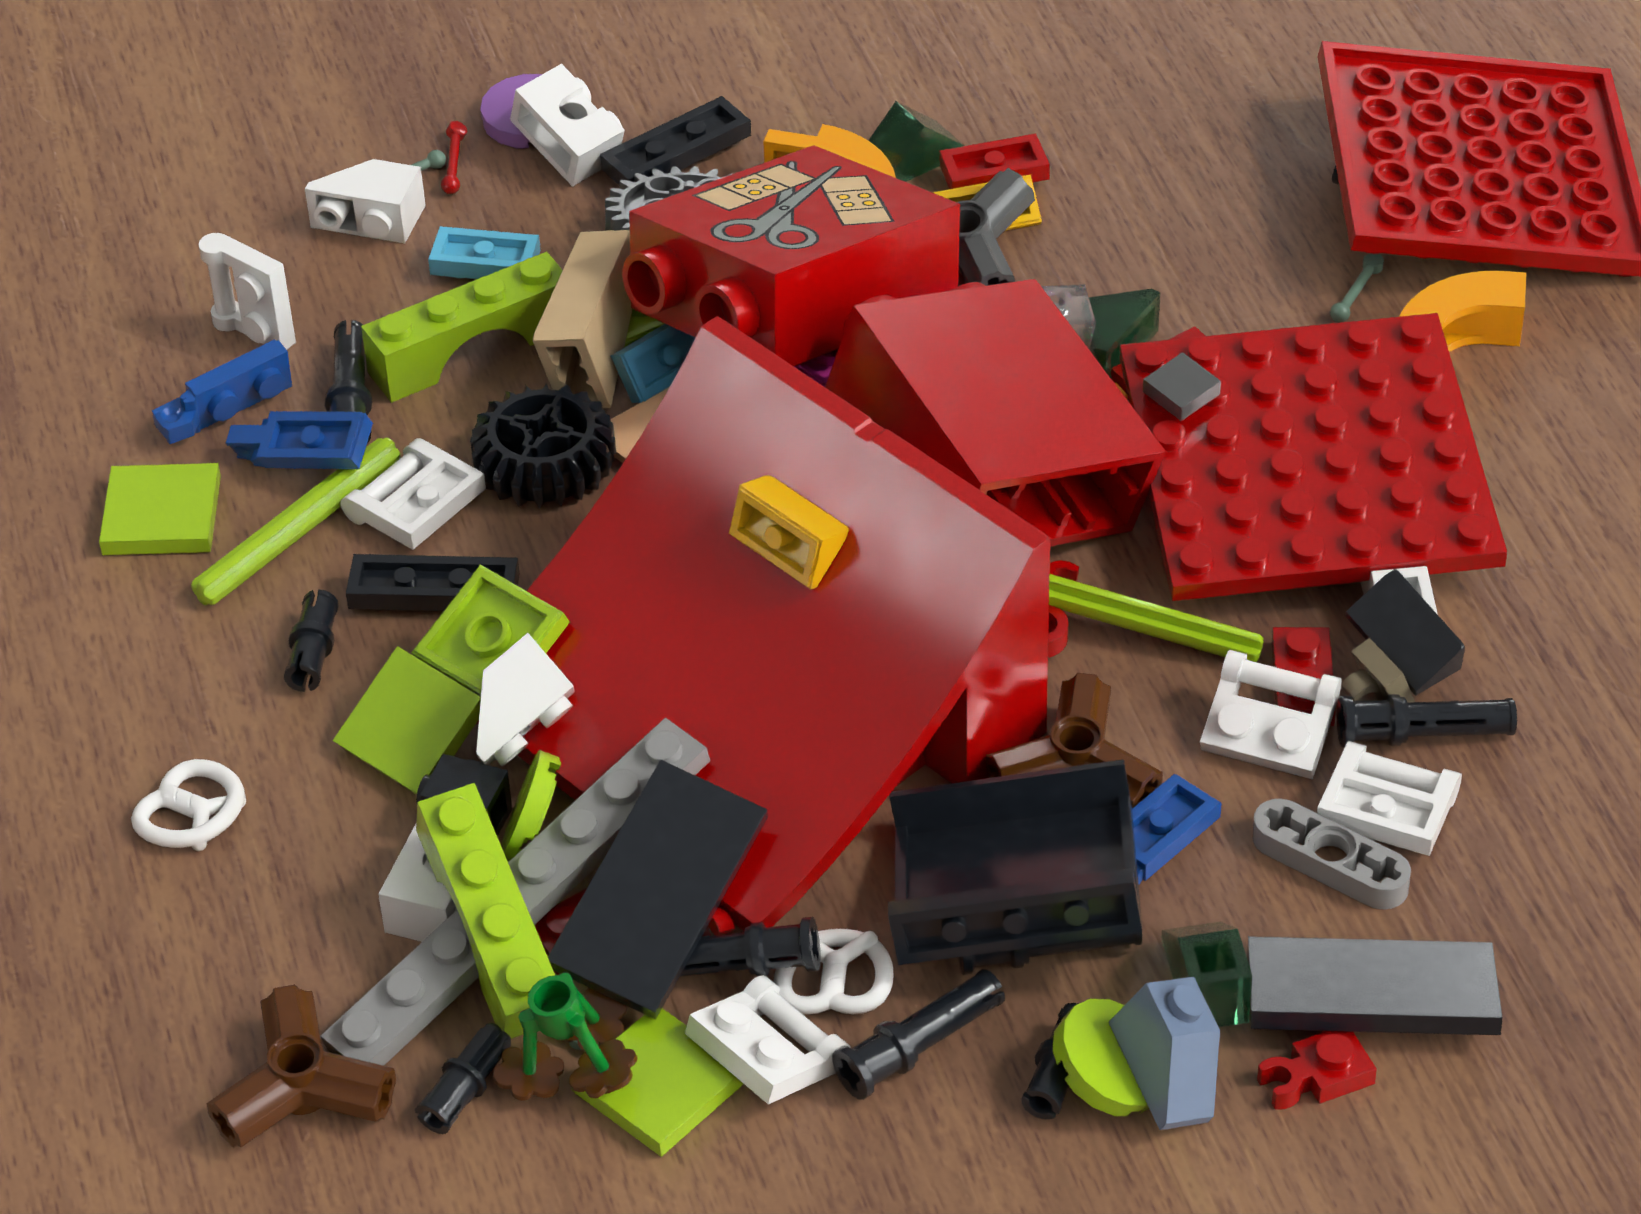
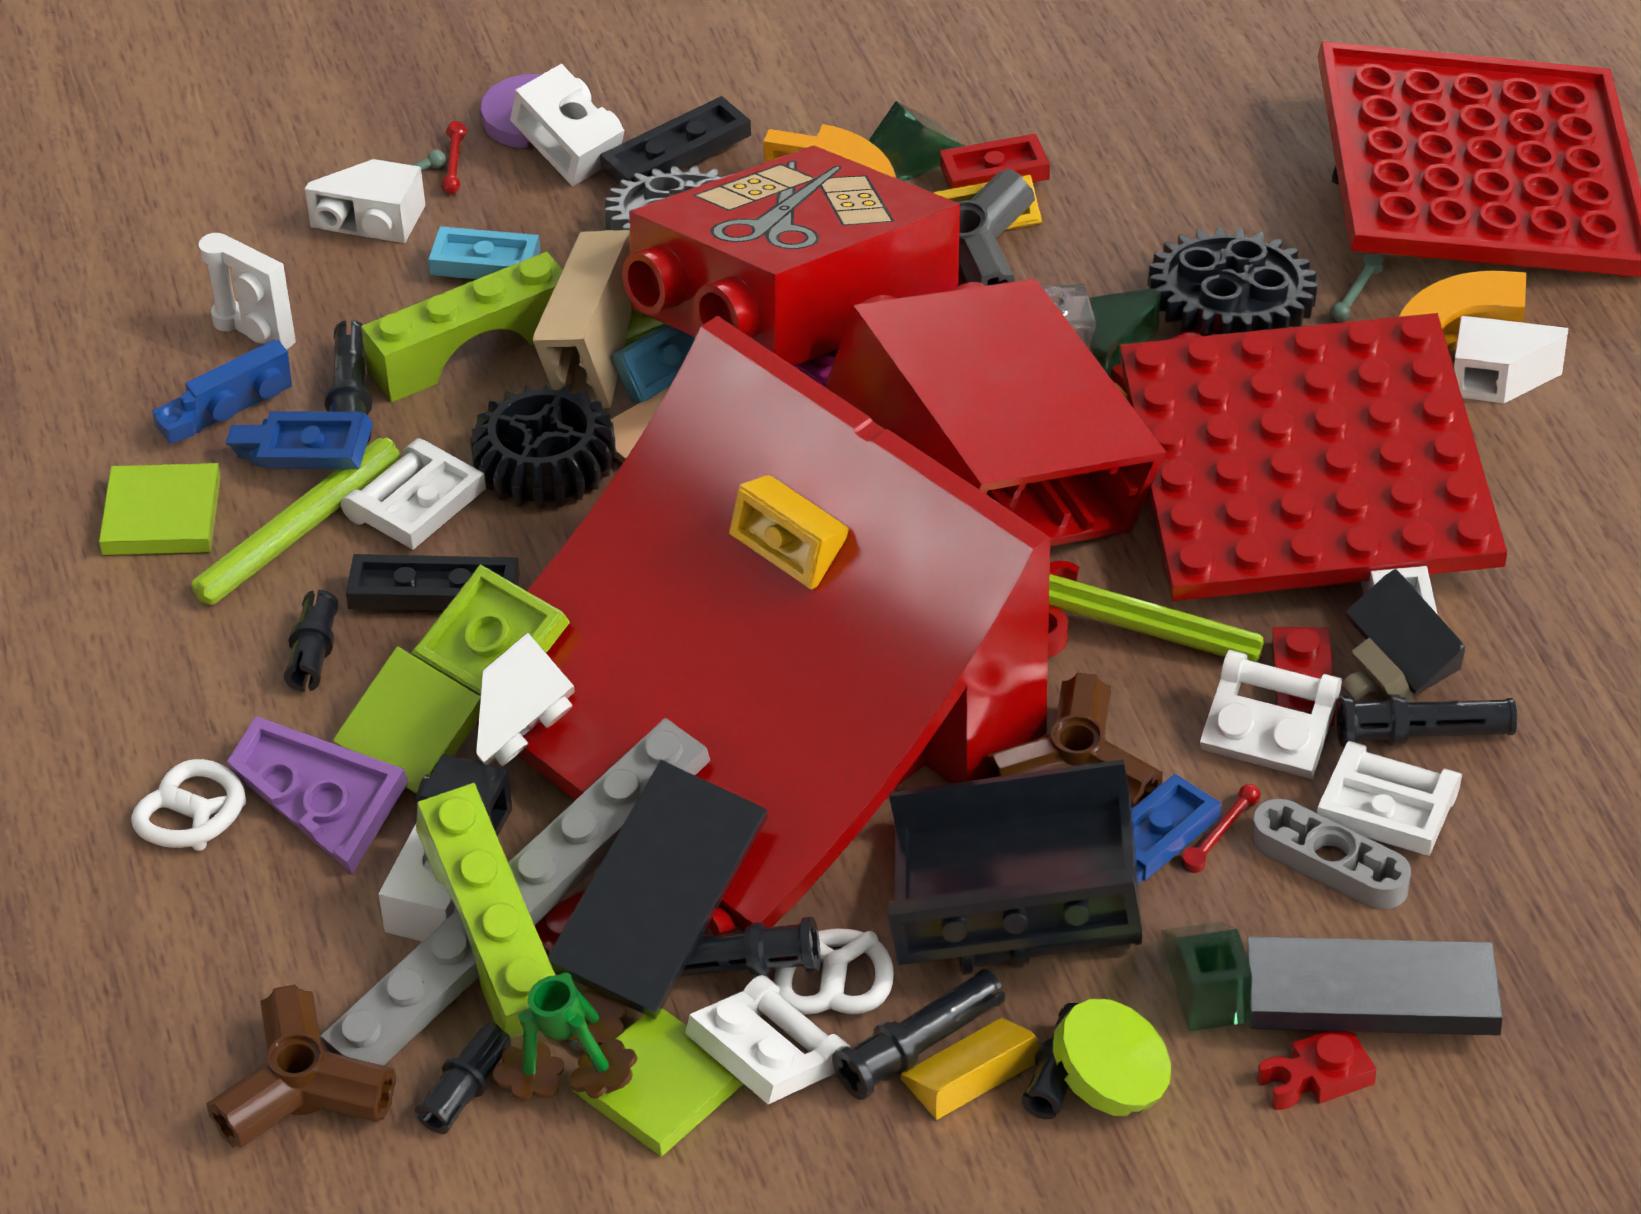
lime tile [501,750,561,862] -> none
sand blue slope [1108,977,1220,1130] -> none
dark grey tile [1143,352,1221,421] -> none
none -> medium lavender wing [227,716,408,874]
none -> yellow slope [901,1017,1038,1120]
none -> black gear [1147,227,1318,336]
none -> red hinge [1182,784,1261,873]
none -> white slope [1454,316,1568,403]

